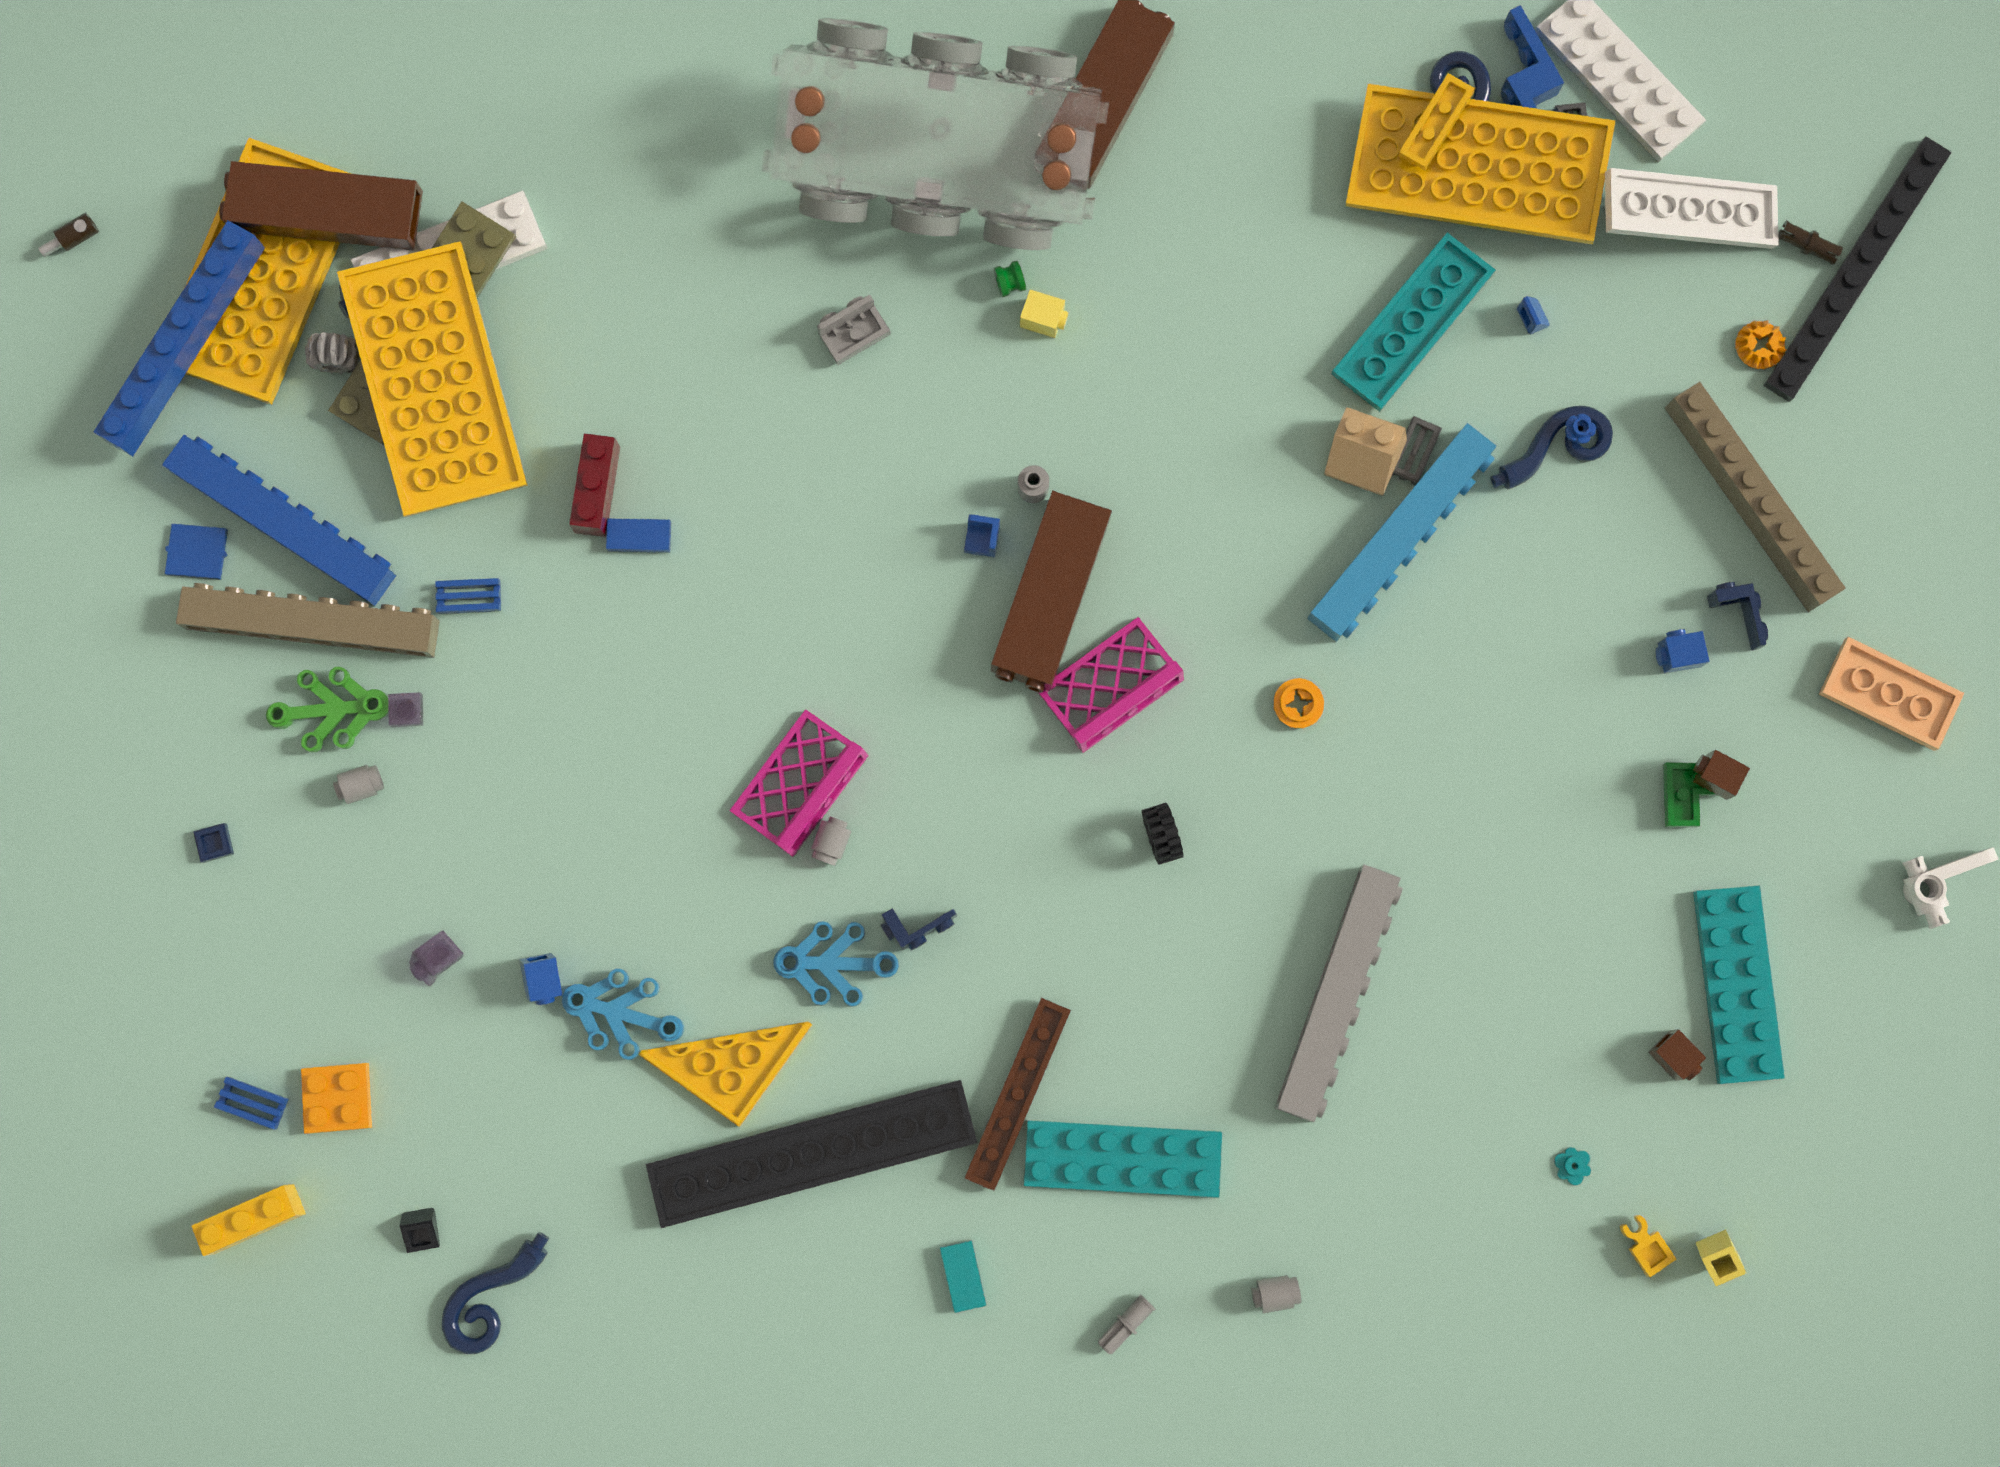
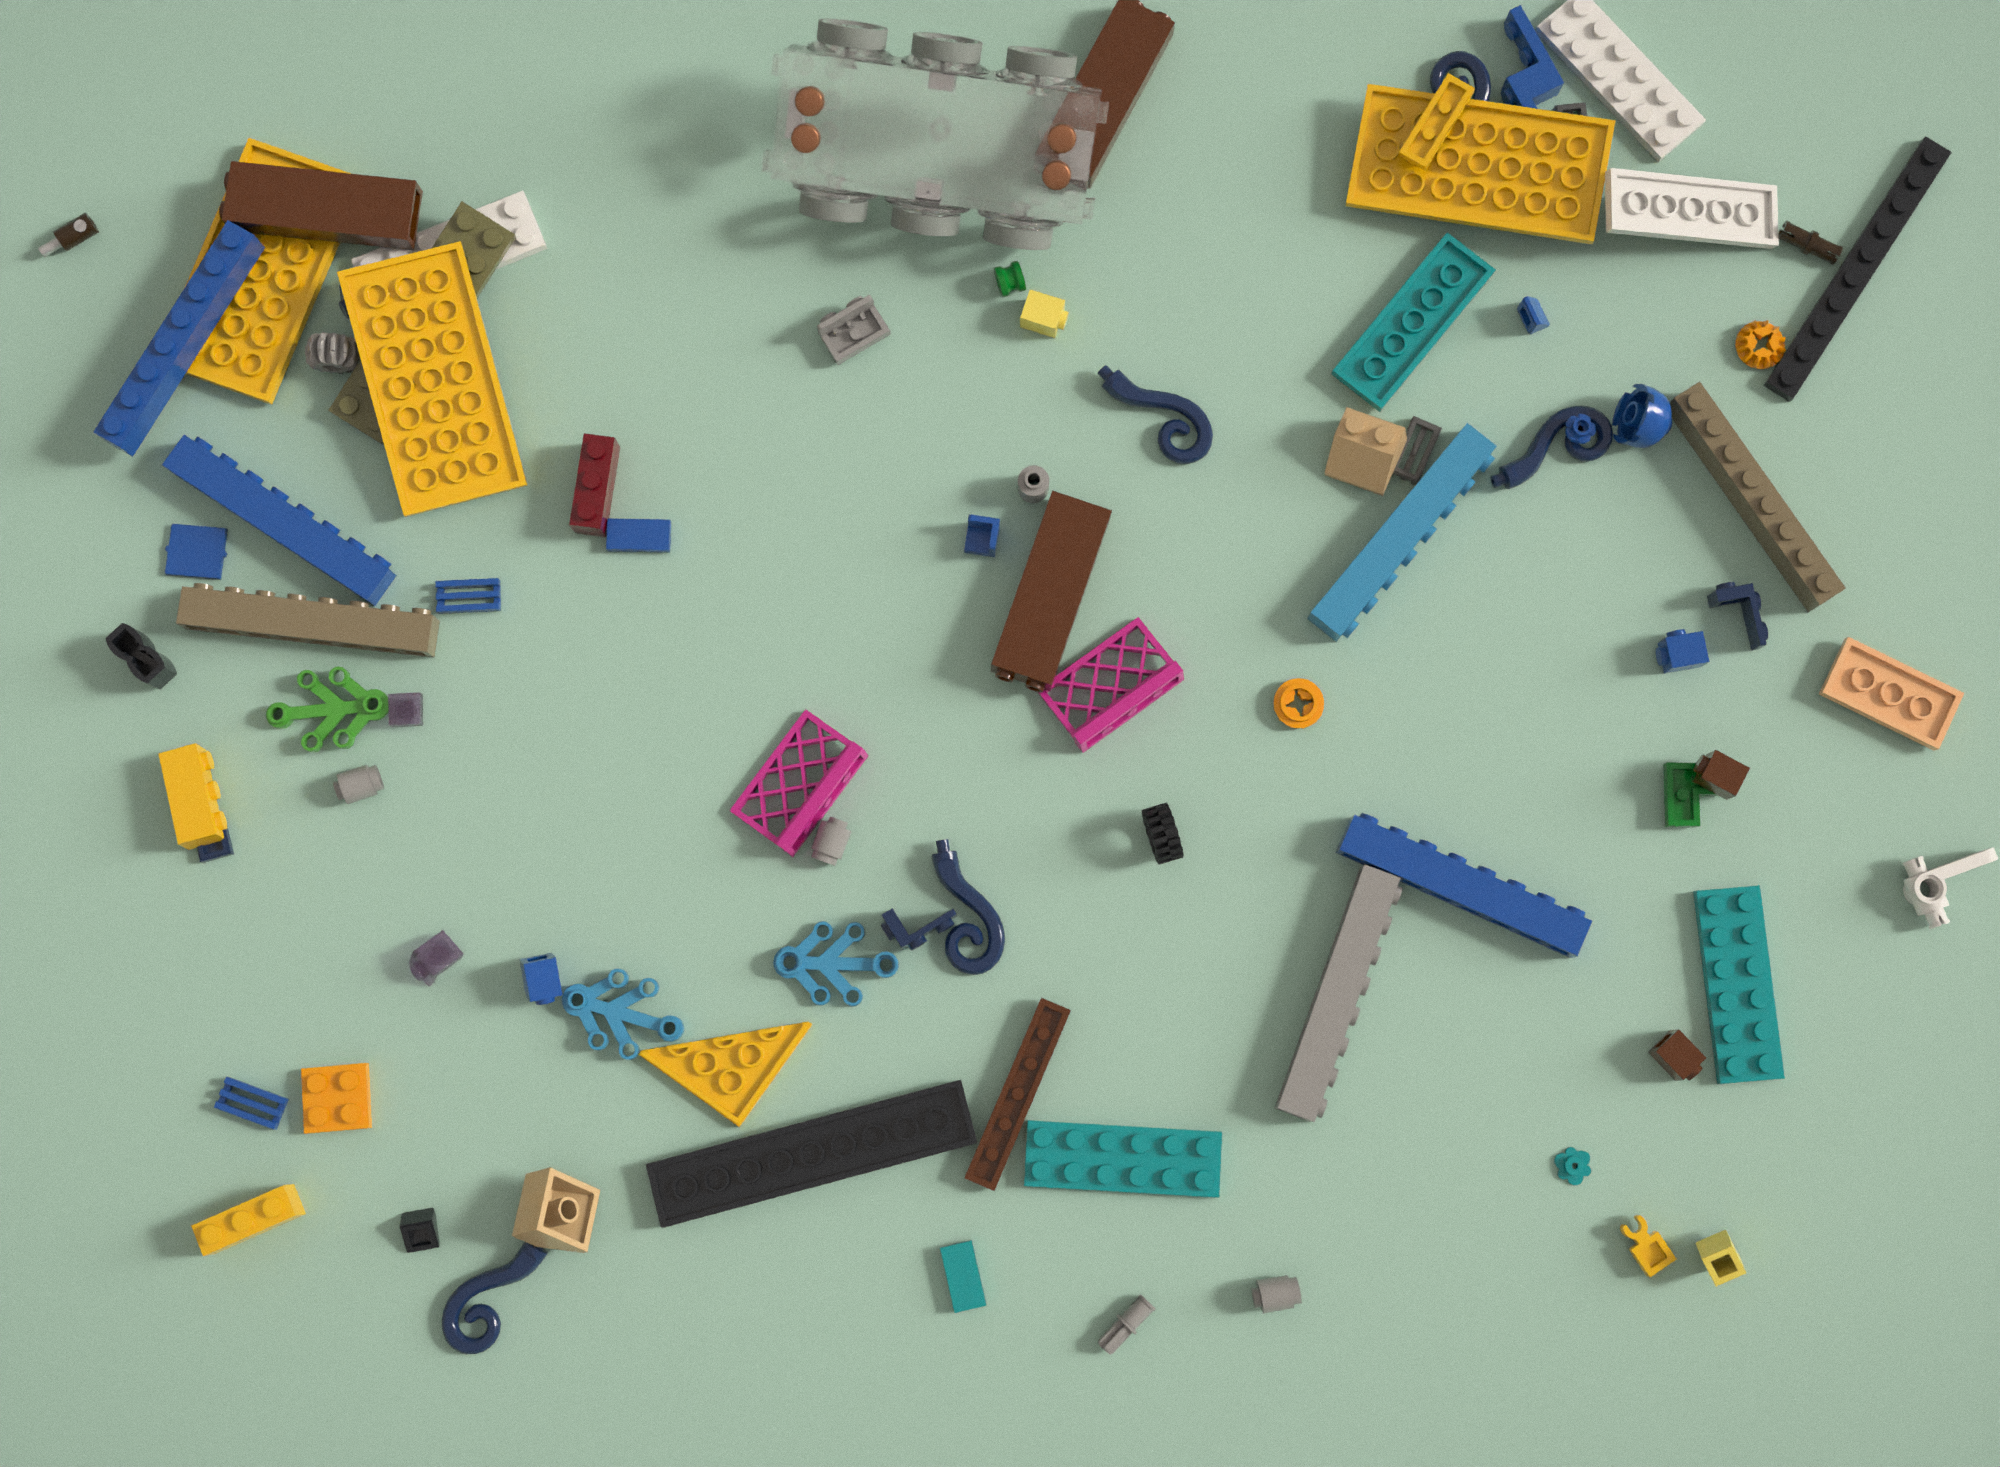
none -> black brick [105,623,177,690]
none -> yellow brick [158,743,227,850]
none -> tan slope [512,1167,600,1253]
none -> dark blue plant [932,839,1005,975]
none -> dark blue plant [1097,365,1213,464]
none -> blue brick [1335,813,1592,958]
none -> blue cylinder [1612,384,1672,448]

